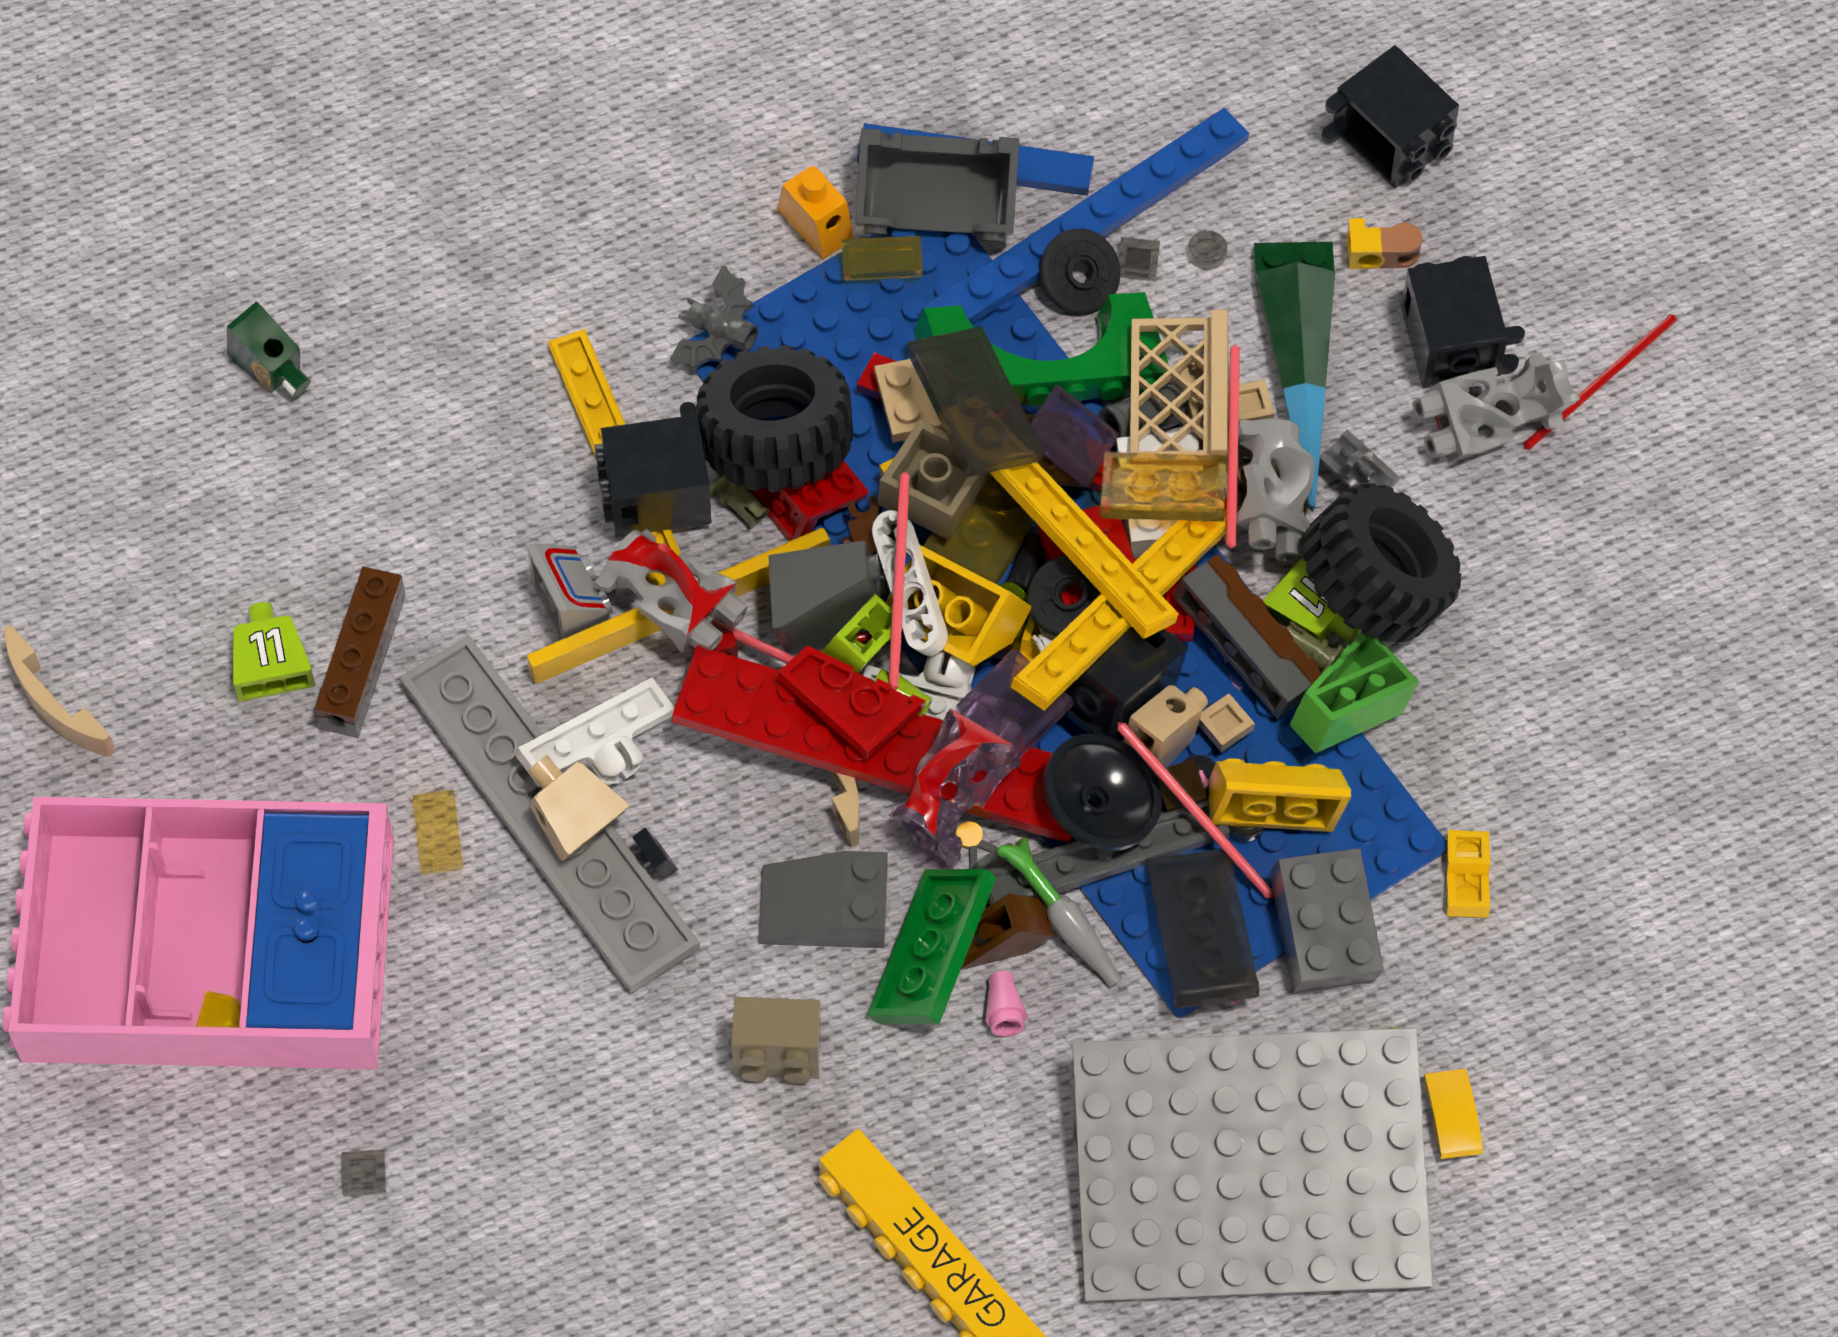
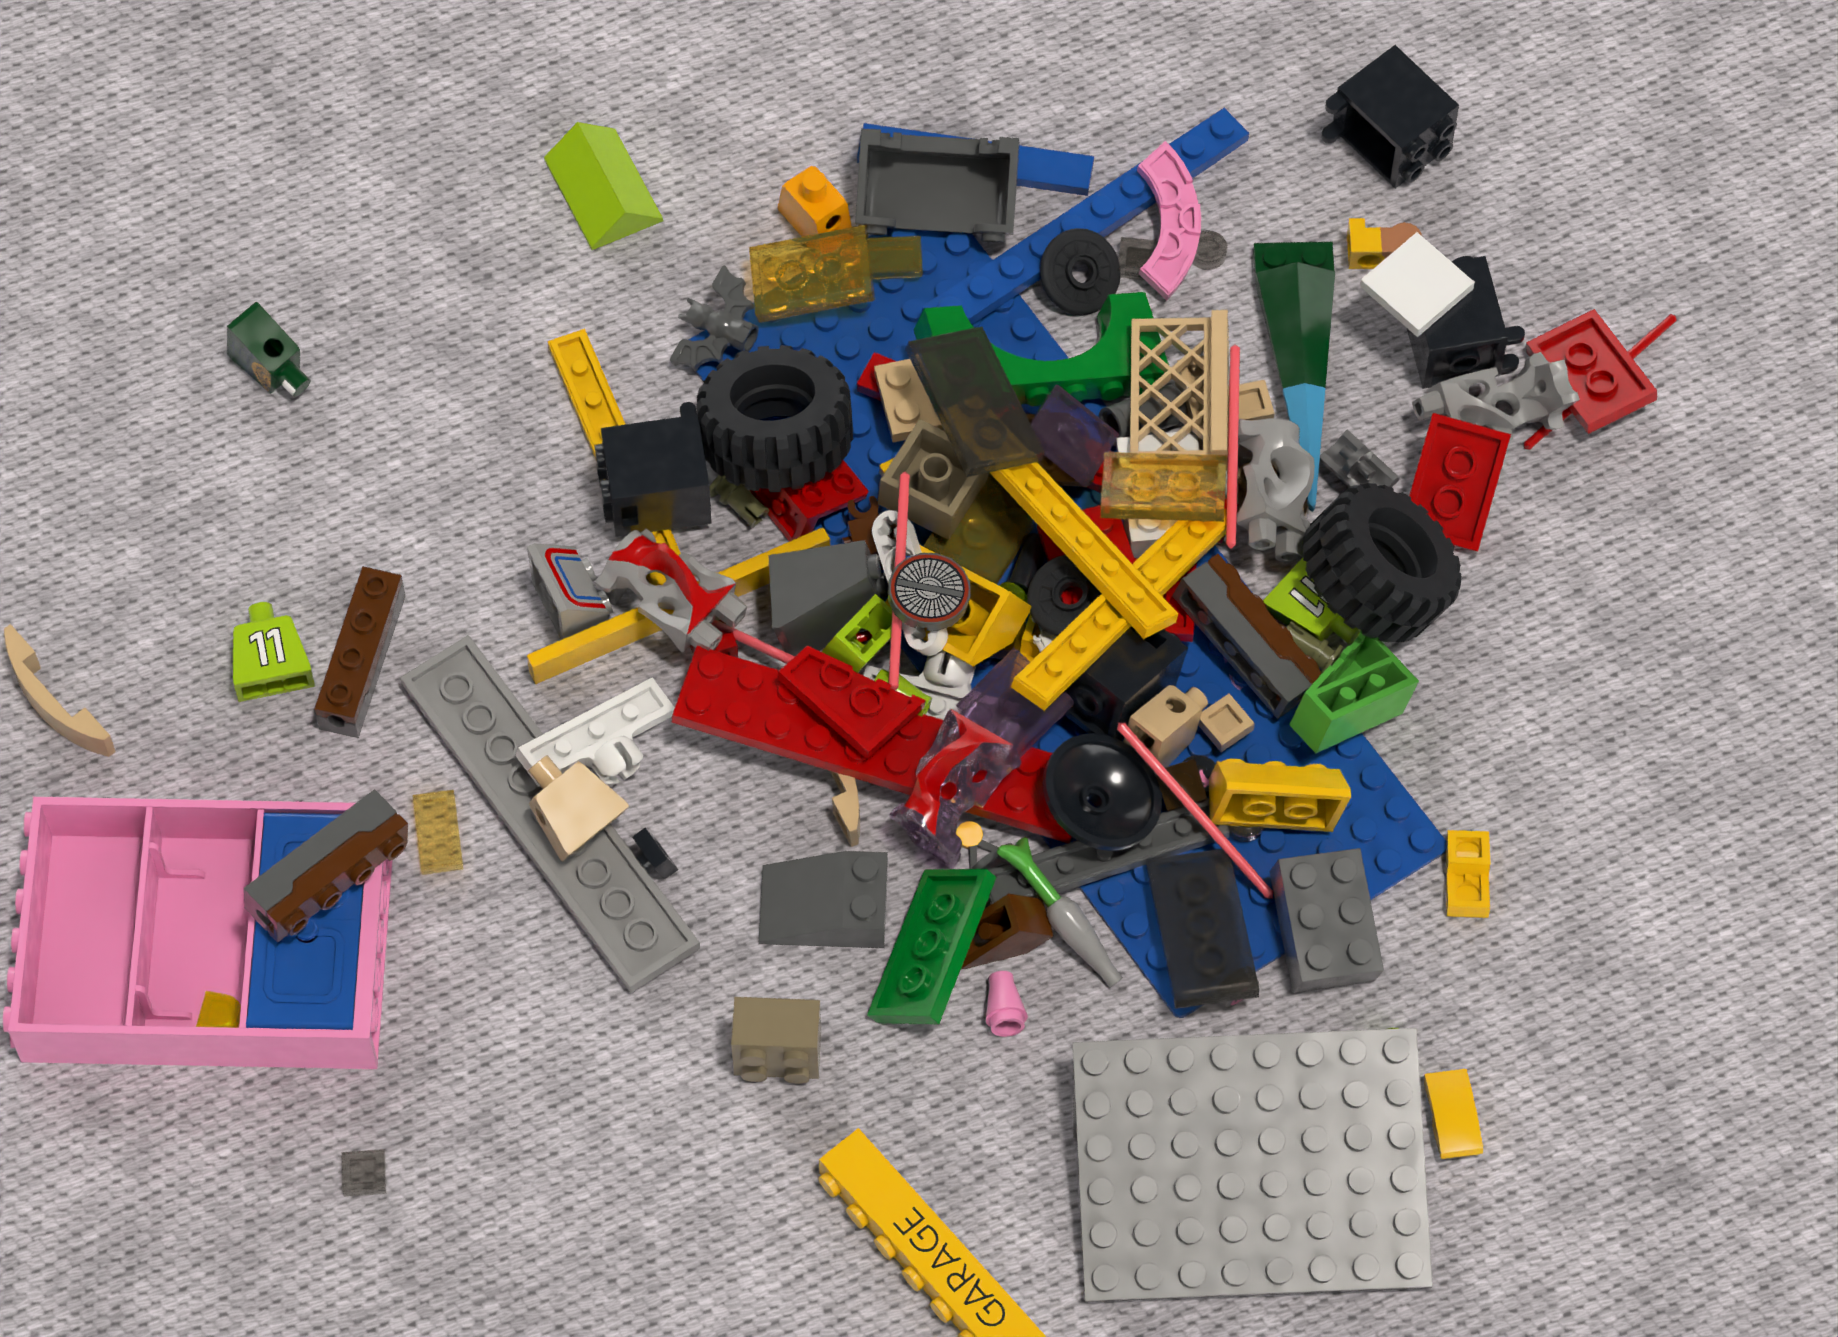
none -> piece [243,789,408,942]
none -> lime slope [544,122,663,250]
none -> clear yellow plate [749,225,875,323]
none -> tile [888,553,971,631]
none -> bright pink tile [1137,141,1201,301]
none -> white tile [1360,232,1475,337]
none -> red plate [1409,413,1511,552]
none -> red plate [1526,309,1657,434]

